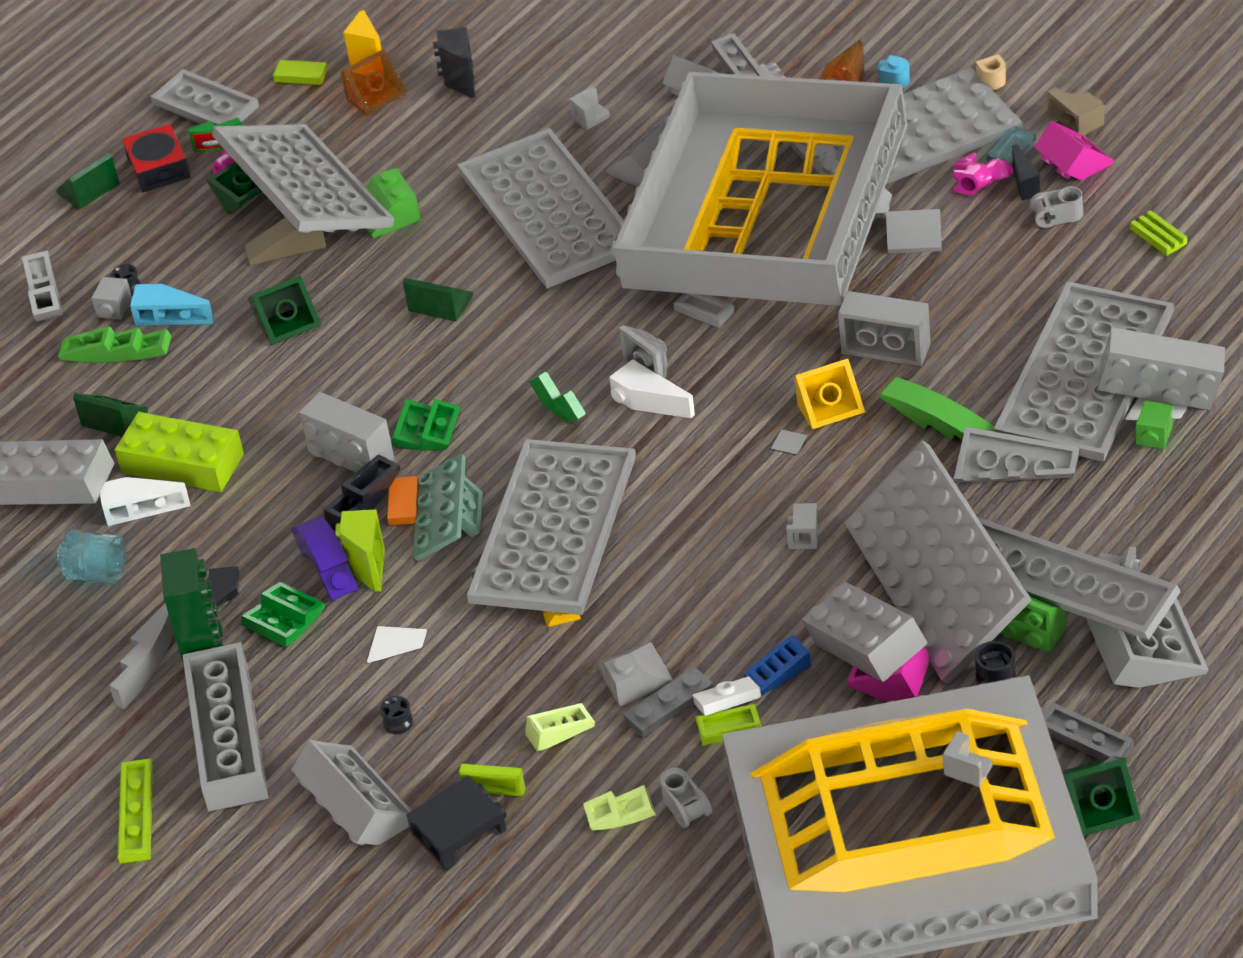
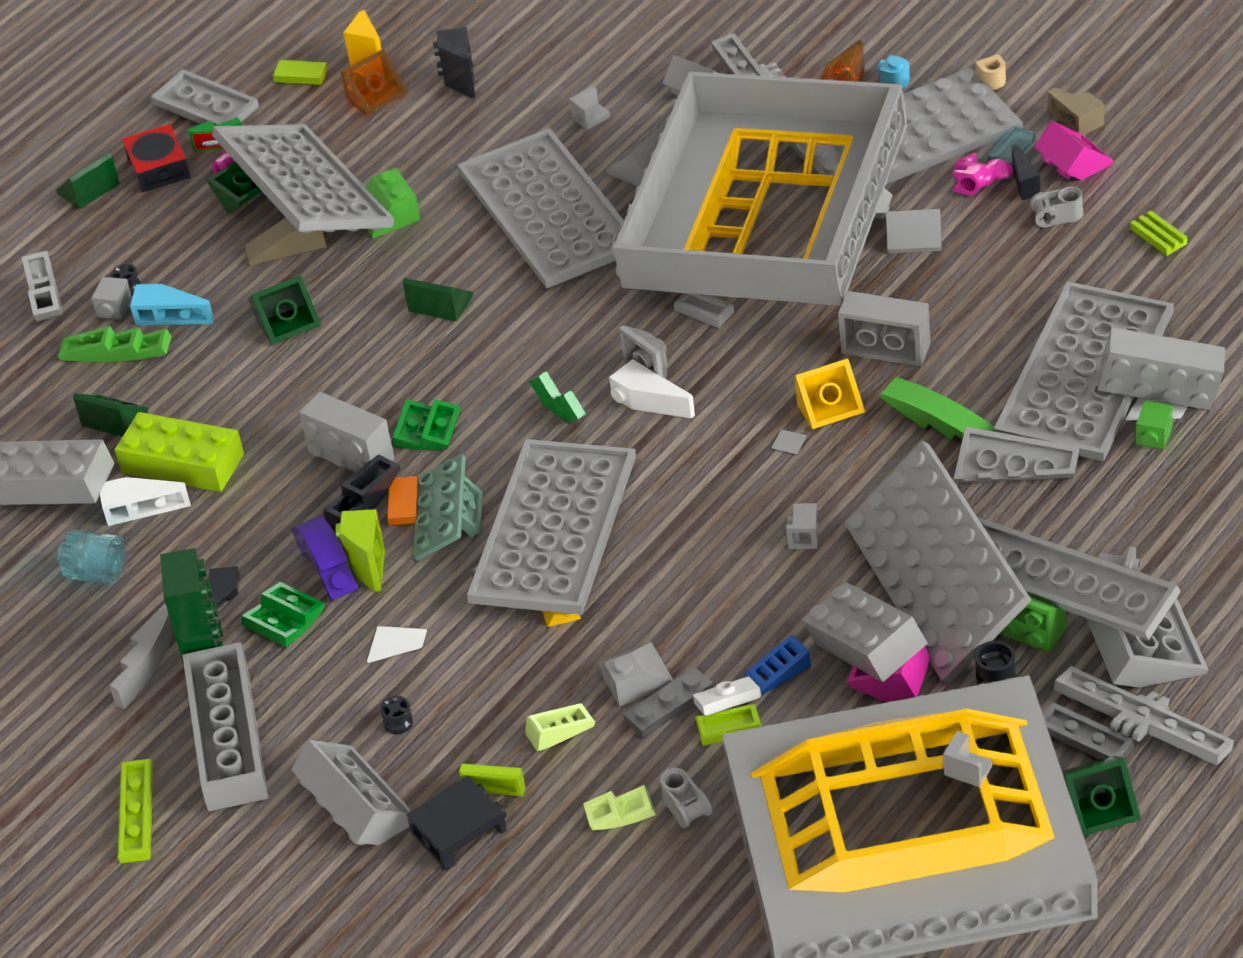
none -> light grey hinge [1054,666,1234,765]

